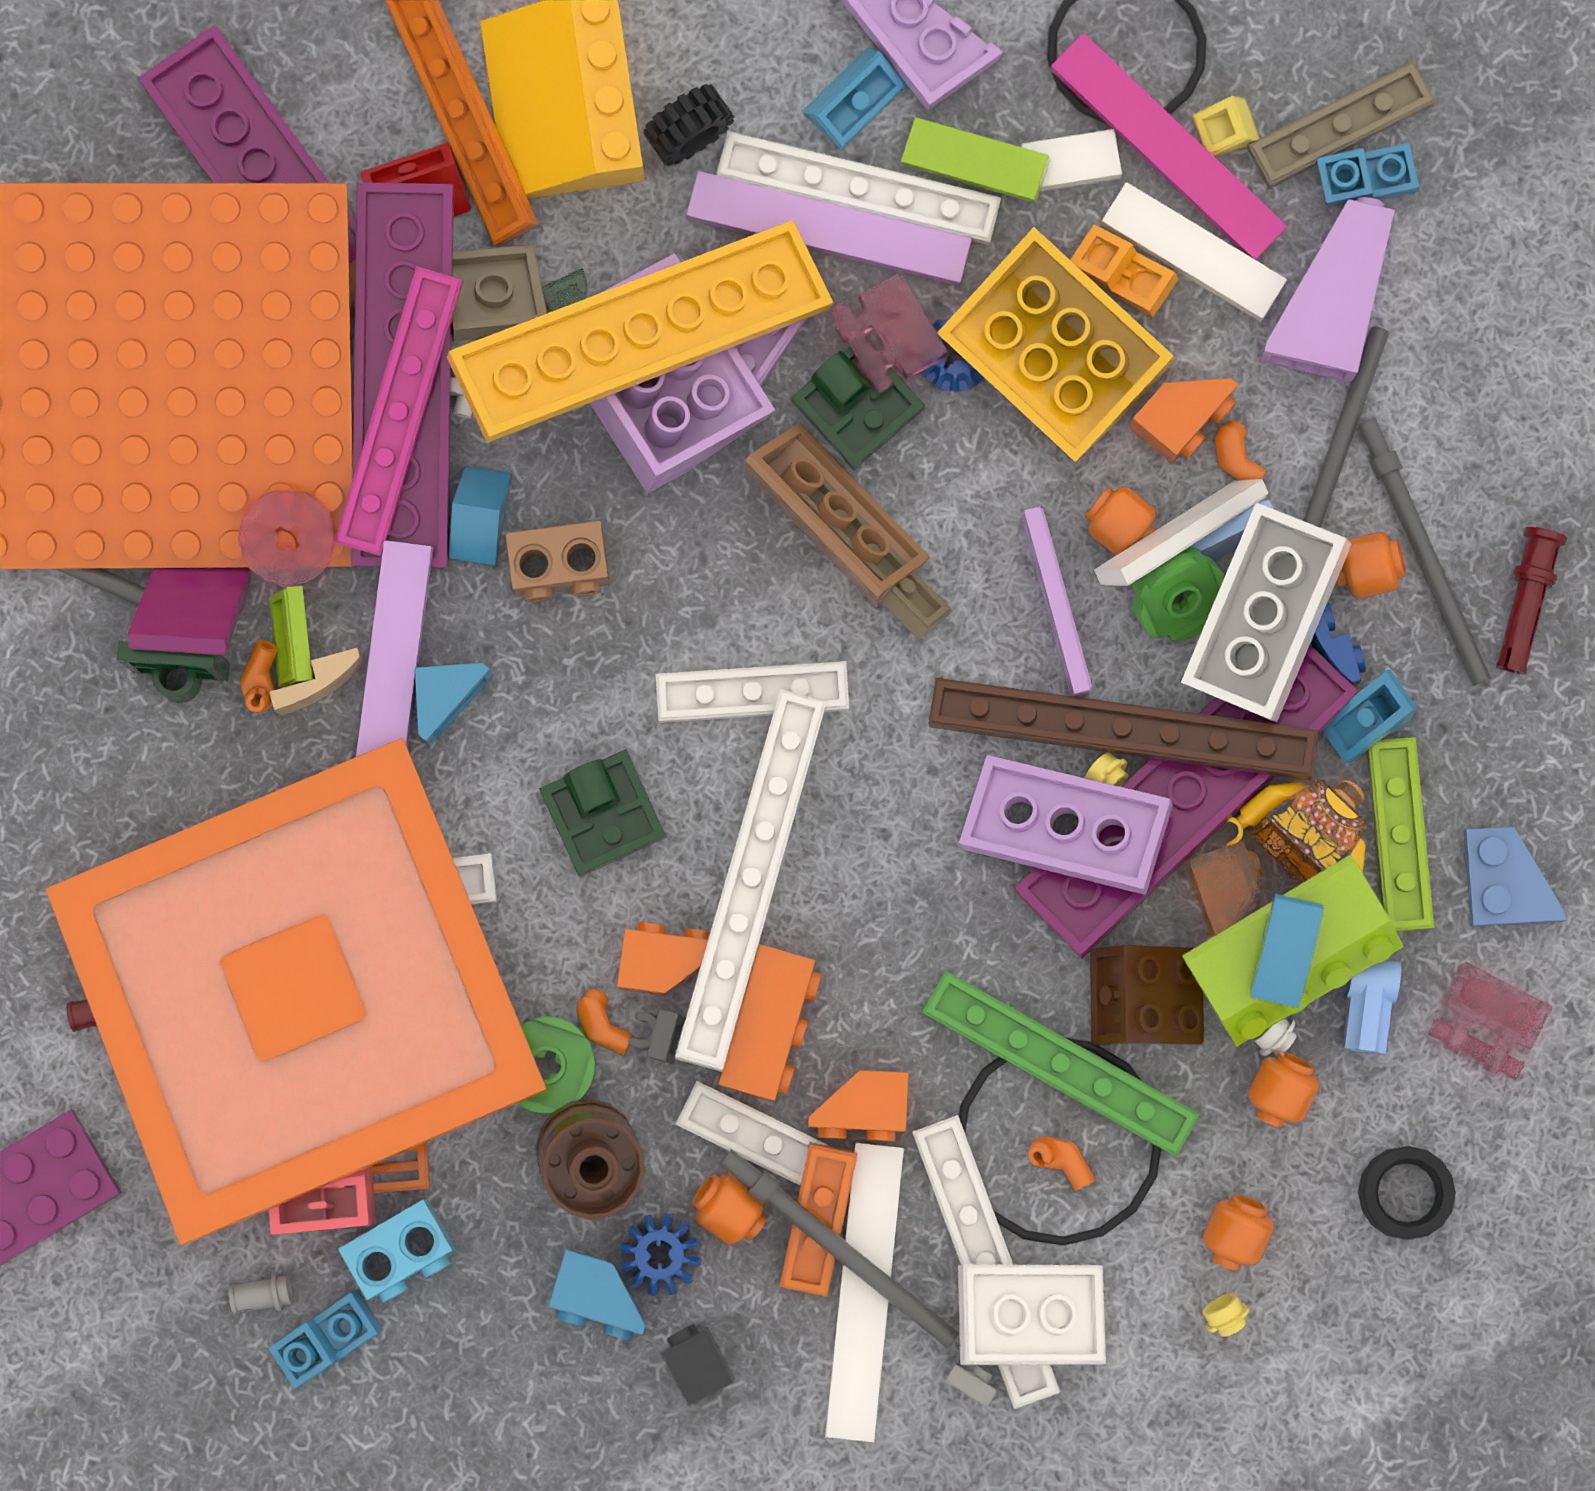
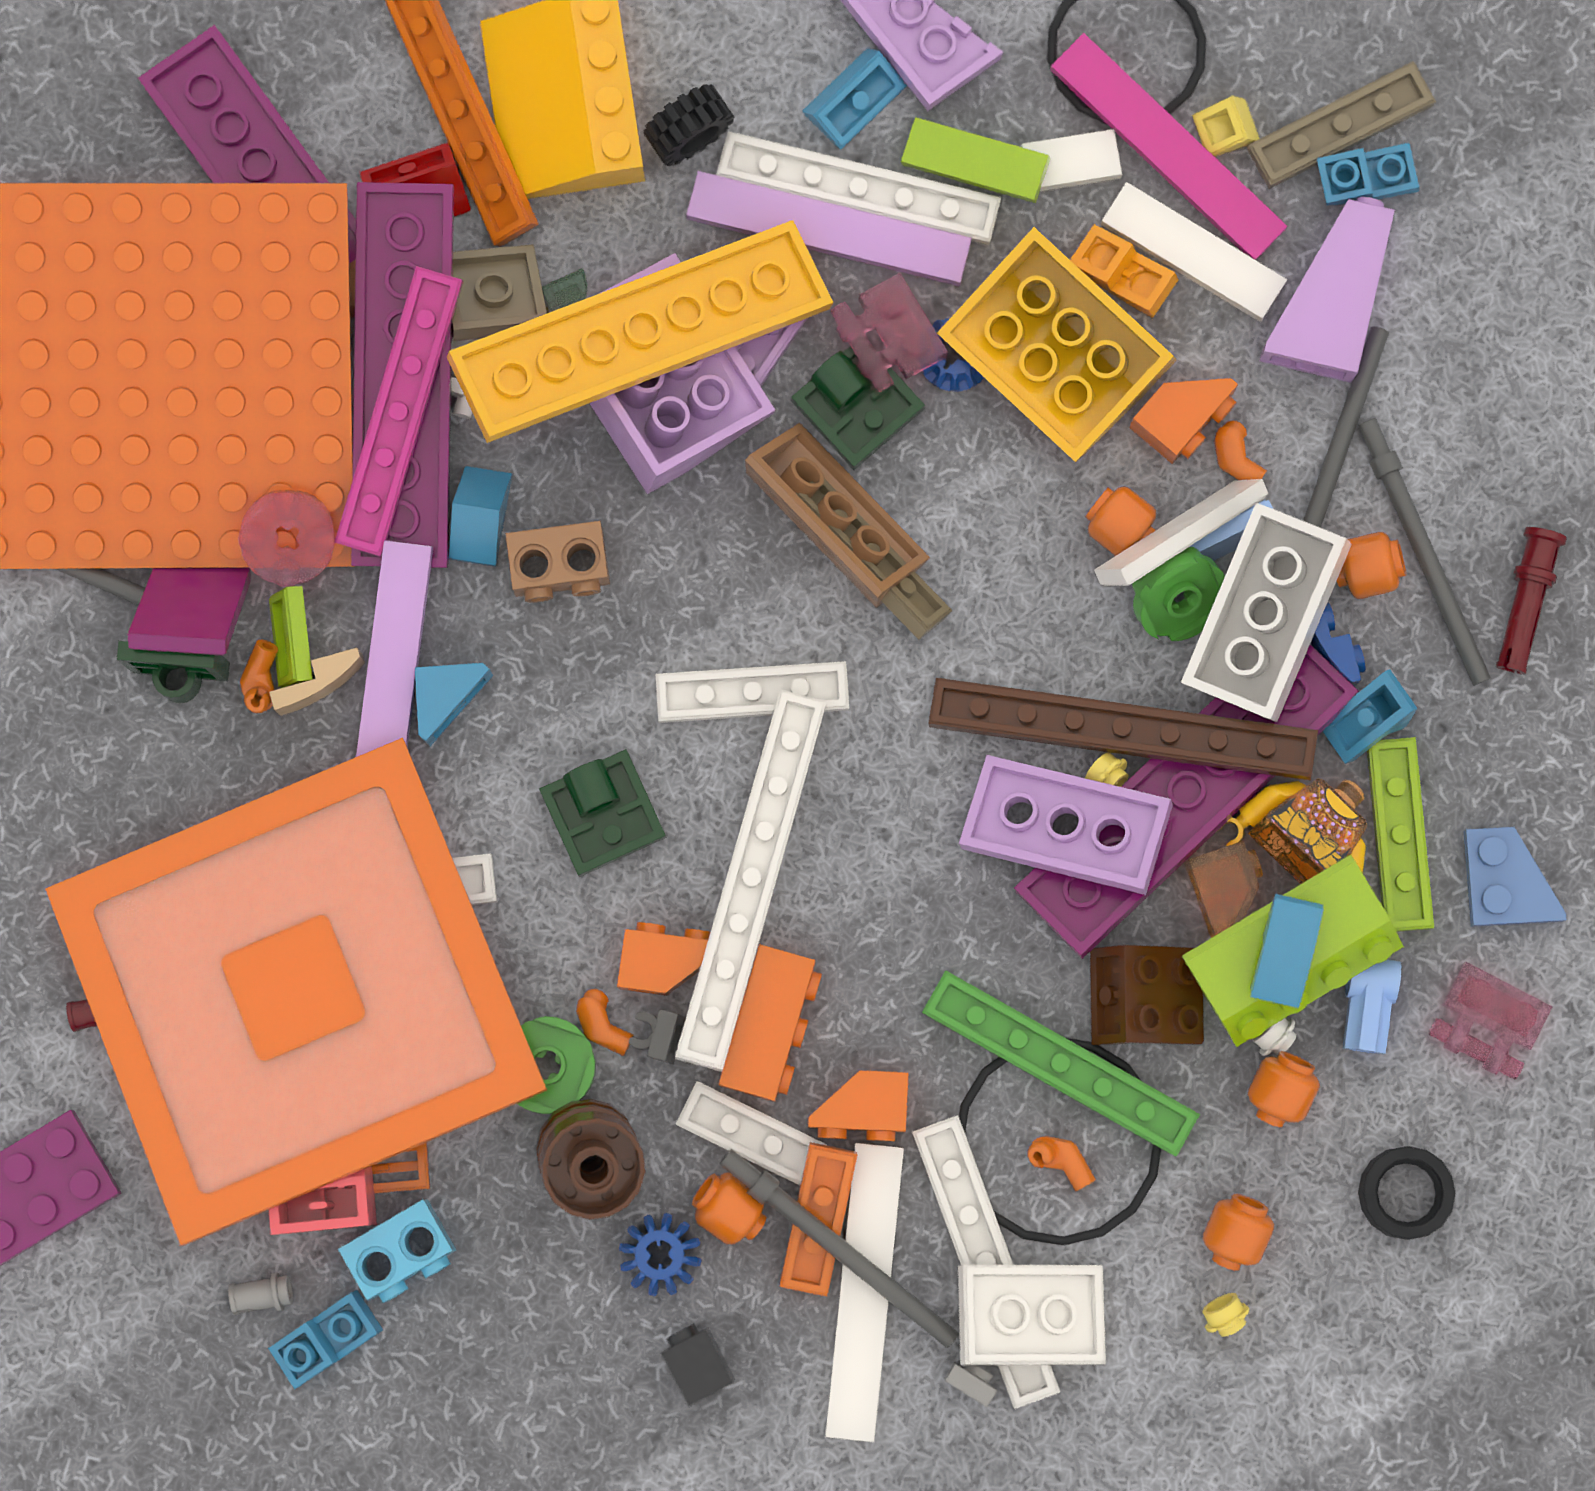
dark azure slope [548,1249,647,1341] -> none
lavender tile [1022,506,1092,698] -> none

